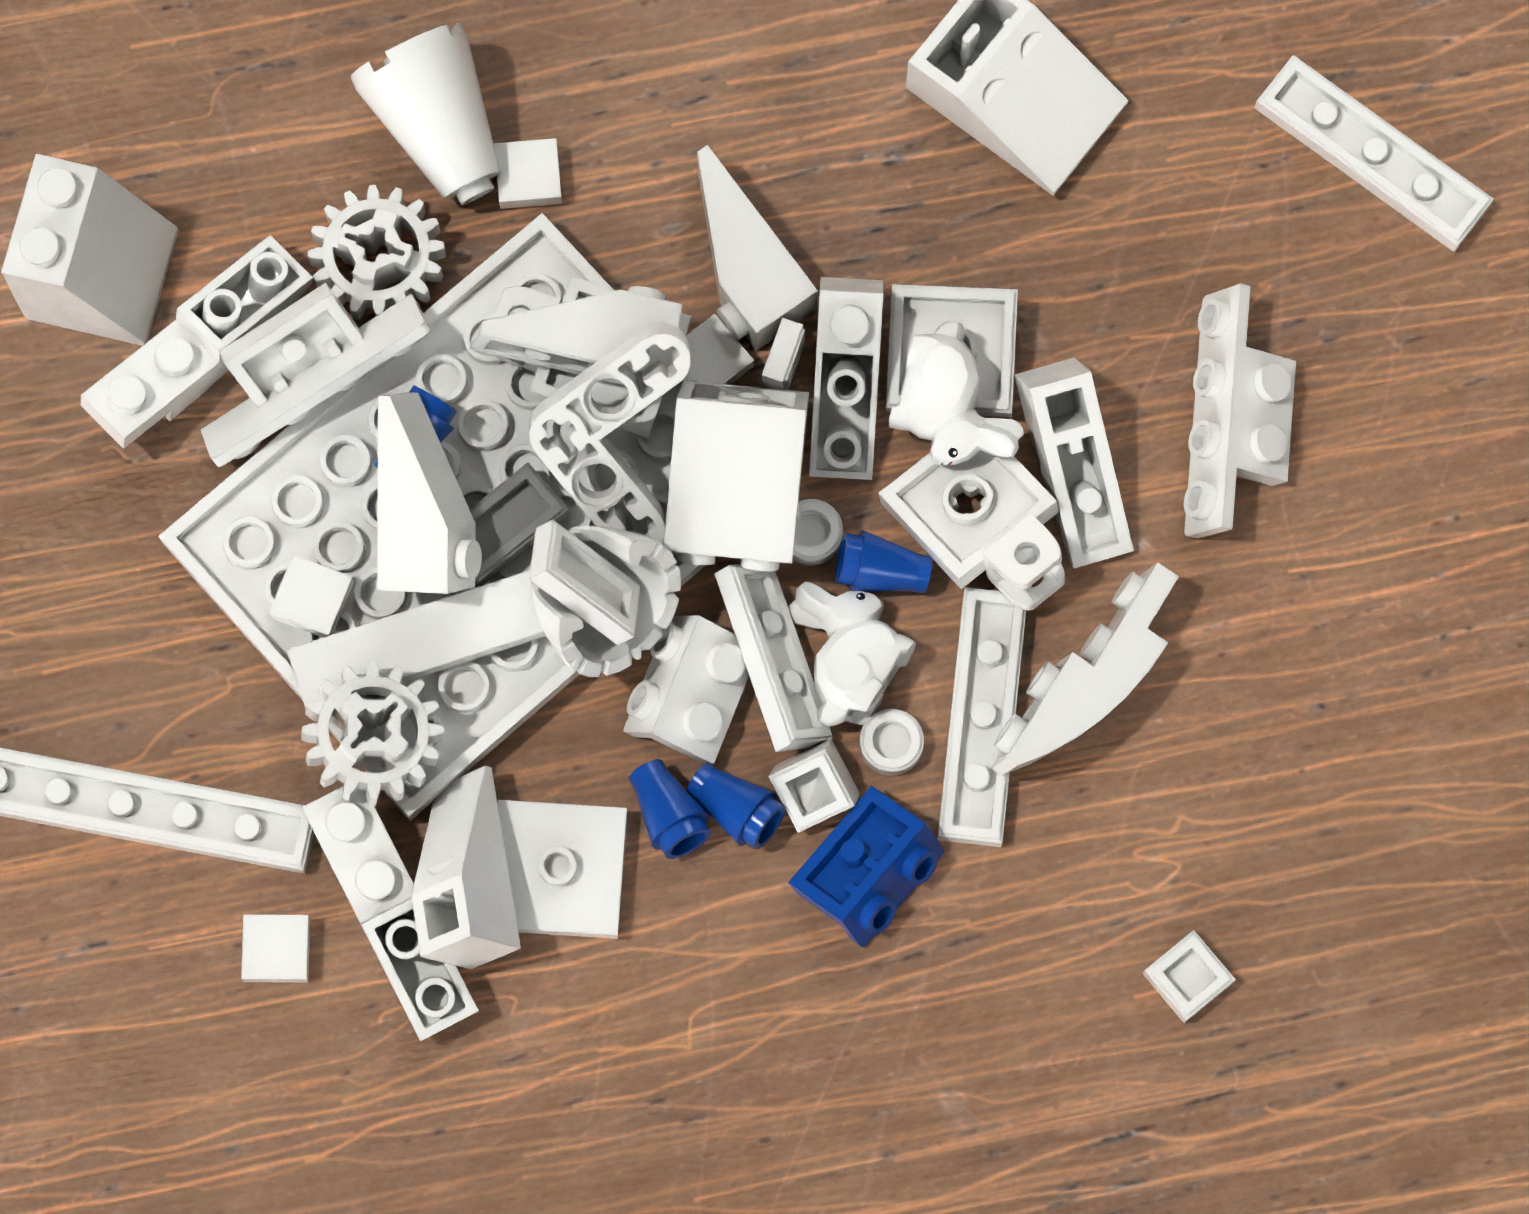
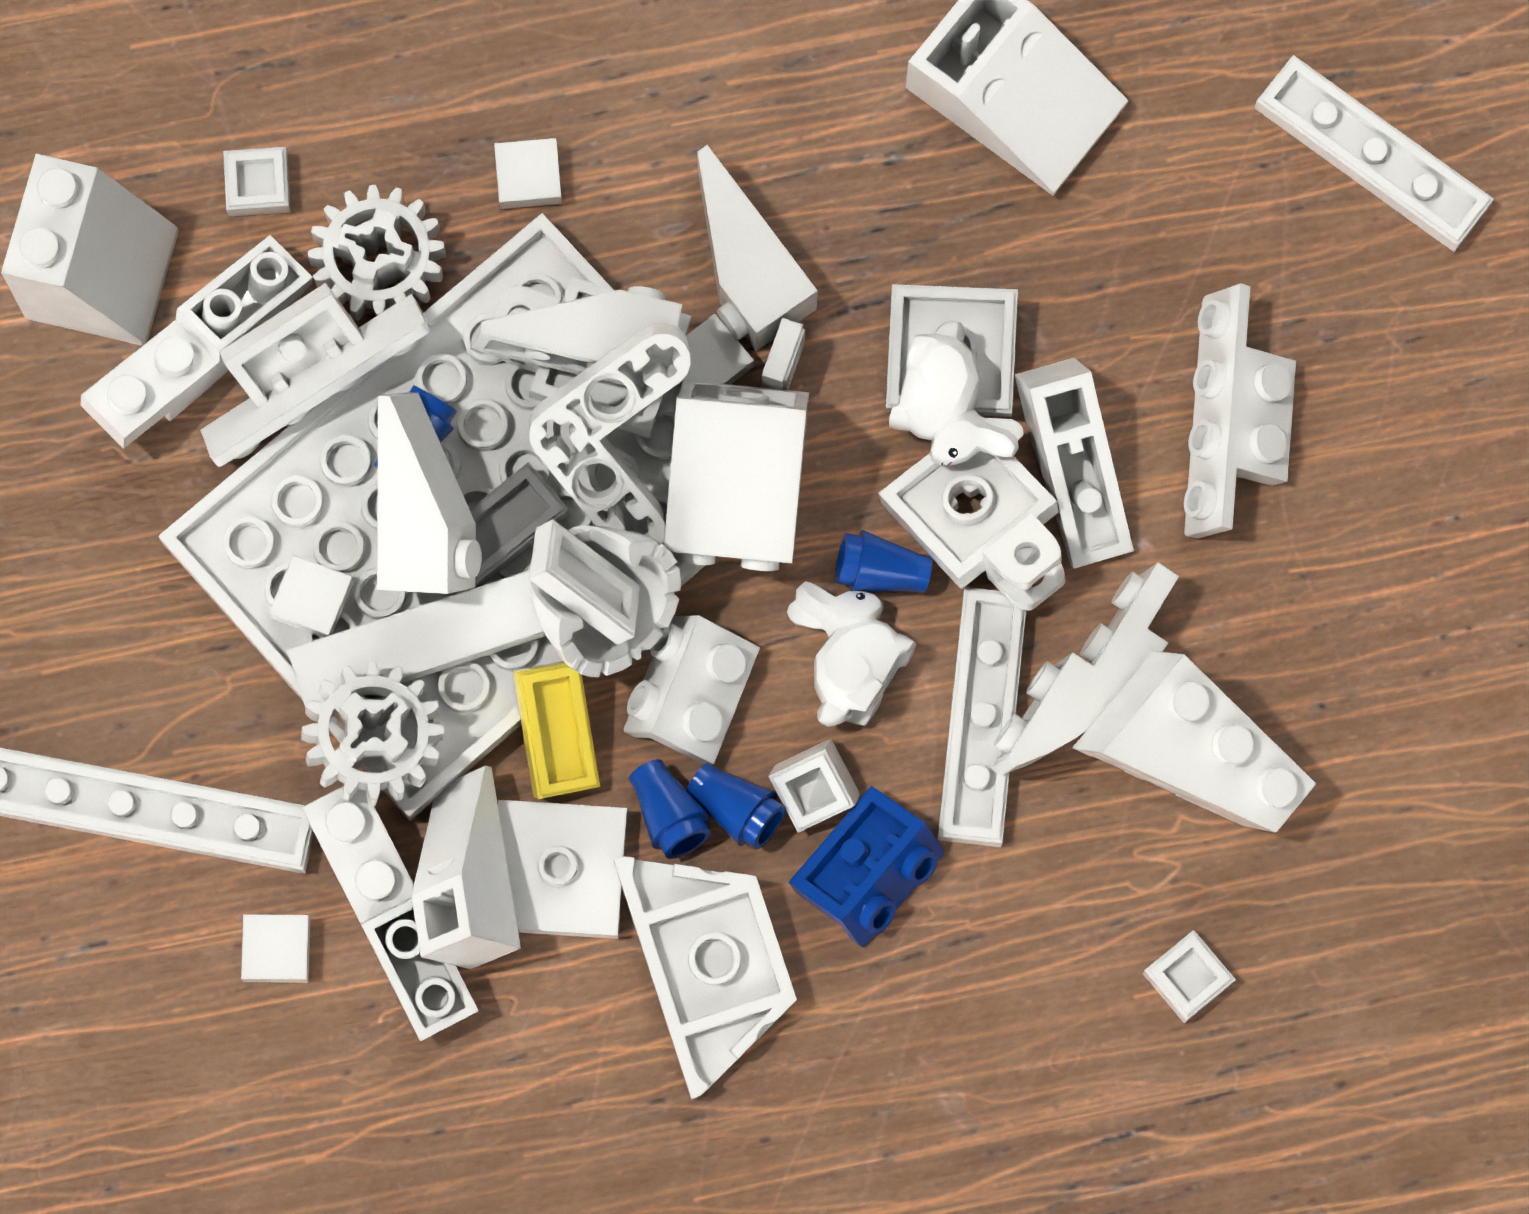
white cone [351,23,500,205] -> none
white tile [714,564,833,752] -> none
white tile [793,499,843,566] -> none
white slope [809,277,883,480] -> none
white tile [859,709,924,776] -> none
none -> white tile [223,147,291,217]
none -> light yellow tile [513,661,600,799]
none -> white wing [614,856,797,1100]
none -> white wedge [1072,651,1316,833]

